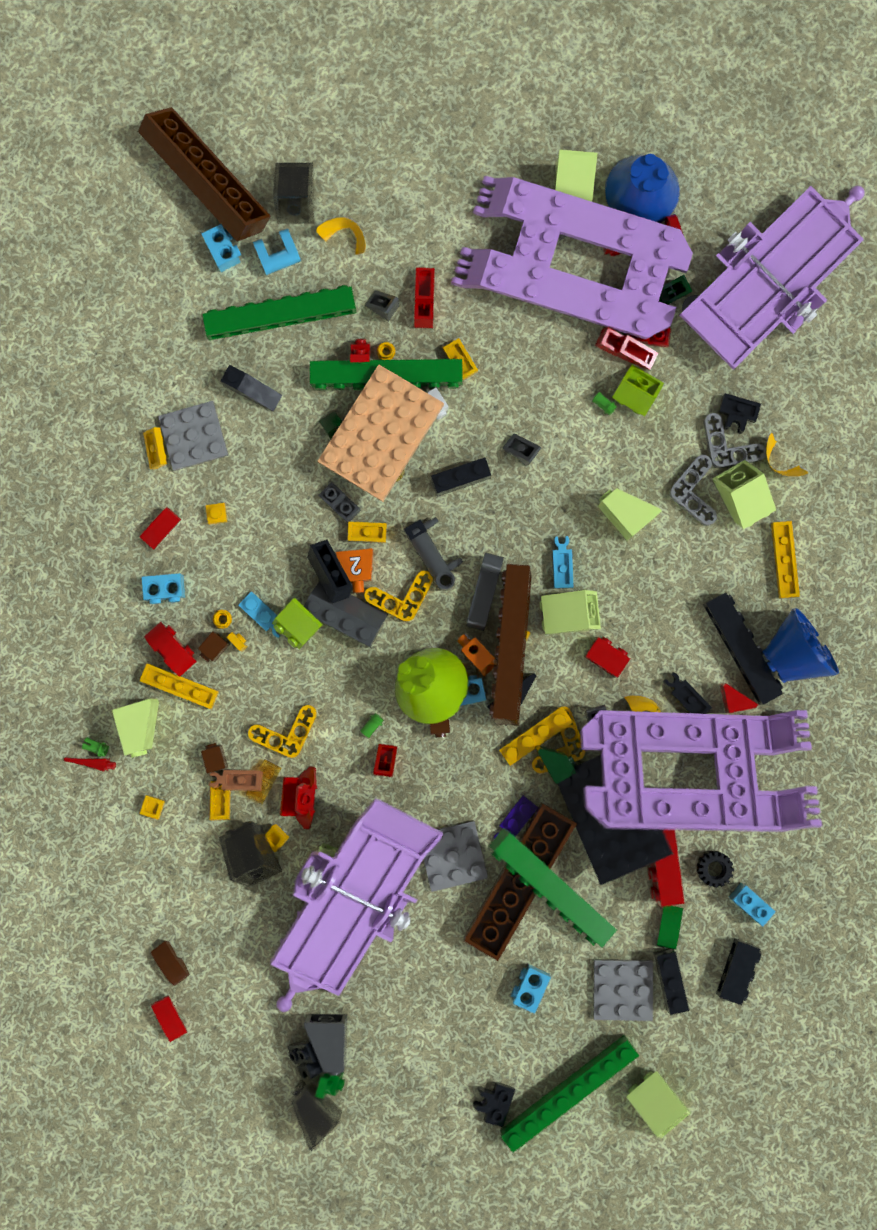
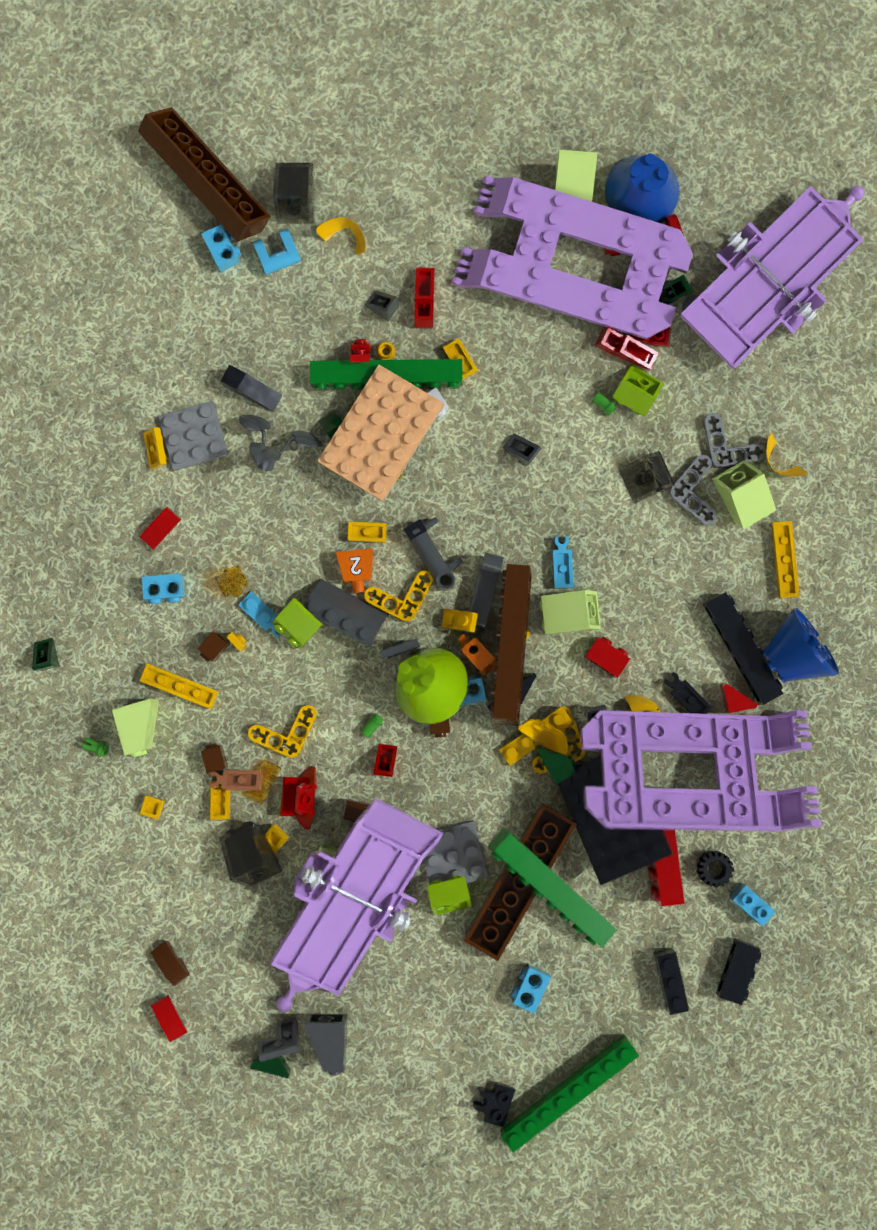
red piece [64,757,116,772] -> none
red brick [144,622,197,677] -> none
green brick [202,285,357,341] -> none
yellow plate [205,503,228,525] -> none
yellow plate [213,610,232,629] -> none
black plate [287,1041,323,1080] -> none
clear smoke slope [291,1077,342,1152] -> none
black brick [307,539,353,604] -> none
green slope [315,1073,345,1099] -> none
dark grey slope [318,482,361,523] -> none
black brick [431,457,492,497] -> none
dark purple plate [494,795,538,838] -> none
light grey plate [593,959,653,1021] -> none
yellowish green slope [597,488,662,541] -> none
yellowish green slope [626,1071,691,1138] -> none
green slope [657,906,683,950] -> none
black plate [718,393,761,434] -> none
none -> dark green slope [32,638,60,671]
none -> clear yellow brick [215,565,249,598]
none -> dark grey plant [239,415,324,471]
none -> dark green slope [250,1056,291,1079]
none -> dark grey plate [258,1017,299,1062]
none -> reddish brown brick [343,799,370,822]
none -> dark grey plate [380,639,420,660]
none -> lime slope [427,875,472,916]
none -> yellow plate [441,609,478,633]
none -> yellow piece [518,719,568,755]
none -> clear smoke slope [619,451,675,504]

